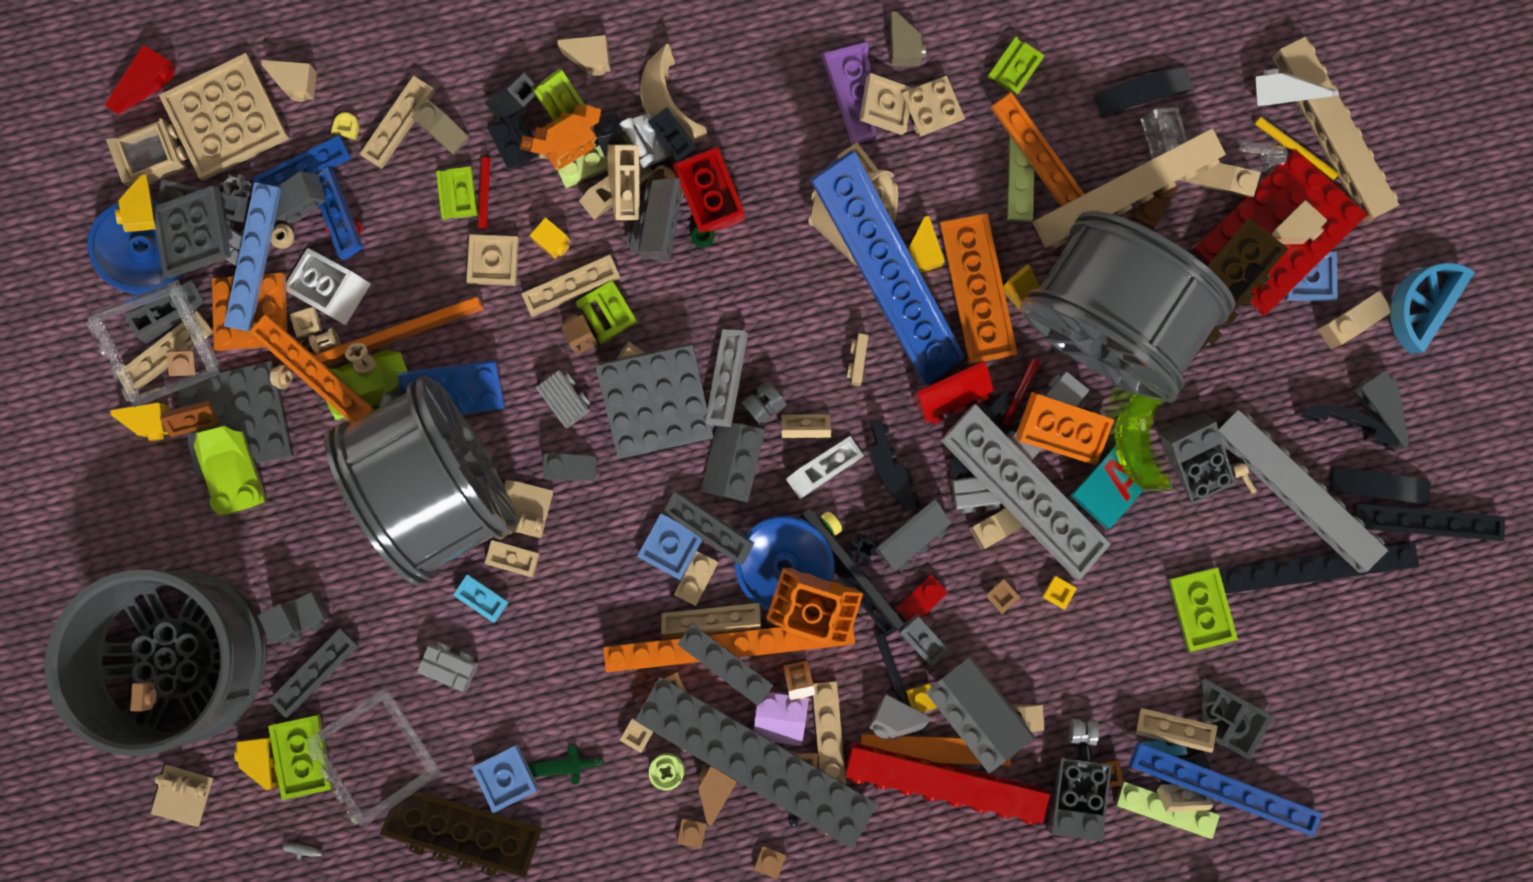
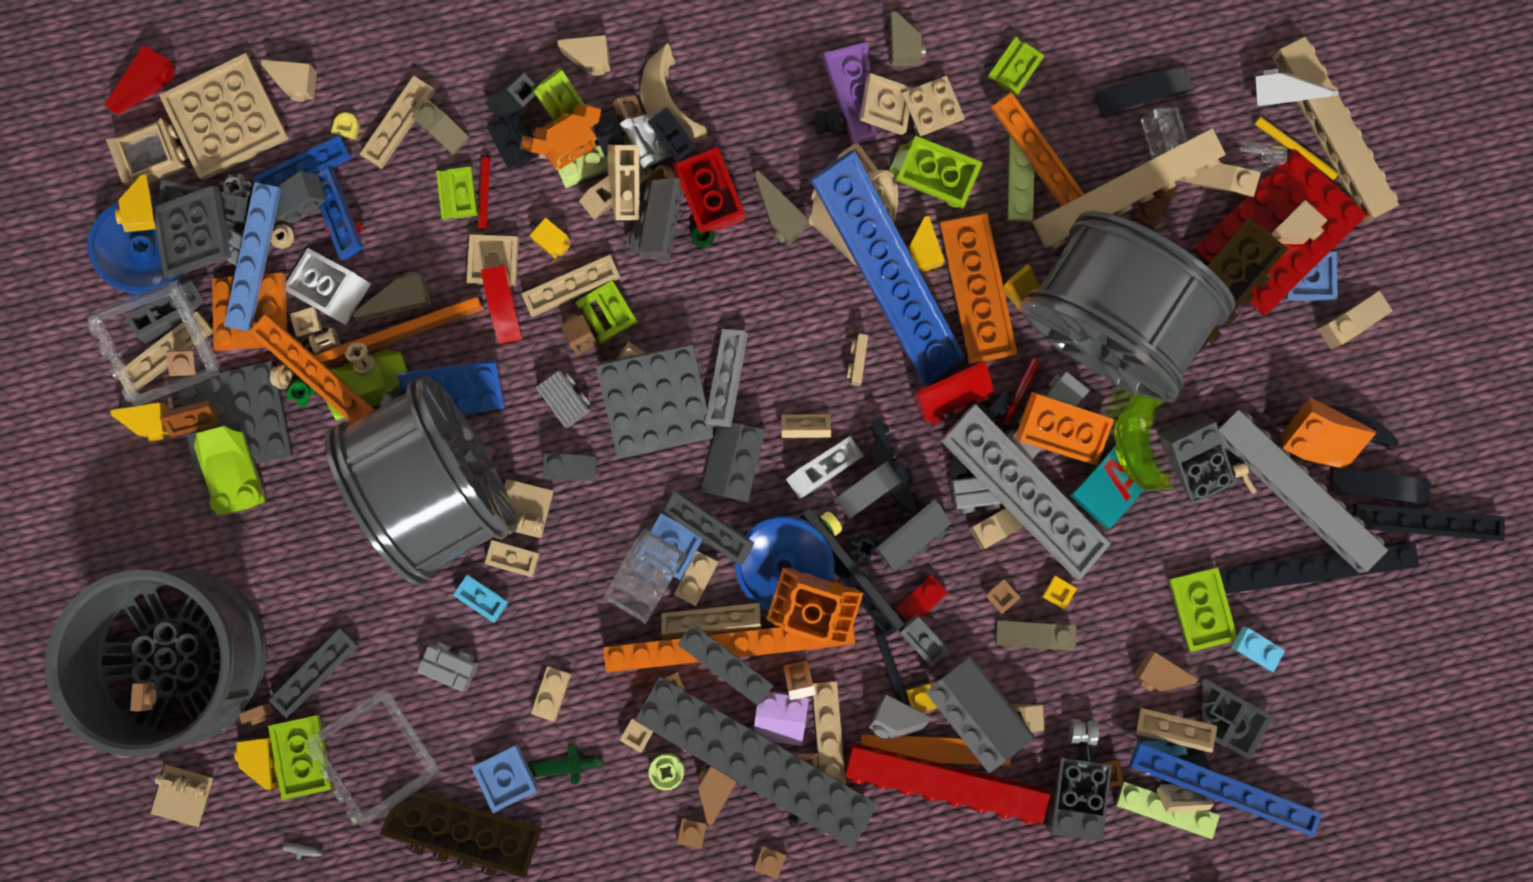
dark grey brick [258,592,331,645] -> none
dark grey wheel [741,381,787,427] -> none
dark grey slope [1352,371,1409,450] -> none
dark azure window [1390,263,1475,354] -> none
none -> medium nougat plate [238,703,274,726]
none -> green plate [286,378,316,407]
none -> dark tan slope [353,272,431,322]
none -> red slope [481,265,523,344]
none -> tan plate [531,666,572,722]
none -> clear brick [603,528,687,624]
none -> medium nougat plate [612,95,644,123]
none -> dark tan slope [755,171,809,246]
none -> black wheel [815,110,841,135]
none -> dark grey beam [835,461,902,519]
none -> lime slope [889,136,983,208]
none -> dark tan slope [996,620,1076,651]
none -> medium nougat slope [1134,651,1198,692]
none -> medium azure plate [1231,626,1285,672]
none -> orange slope [1281,397,1376,468]

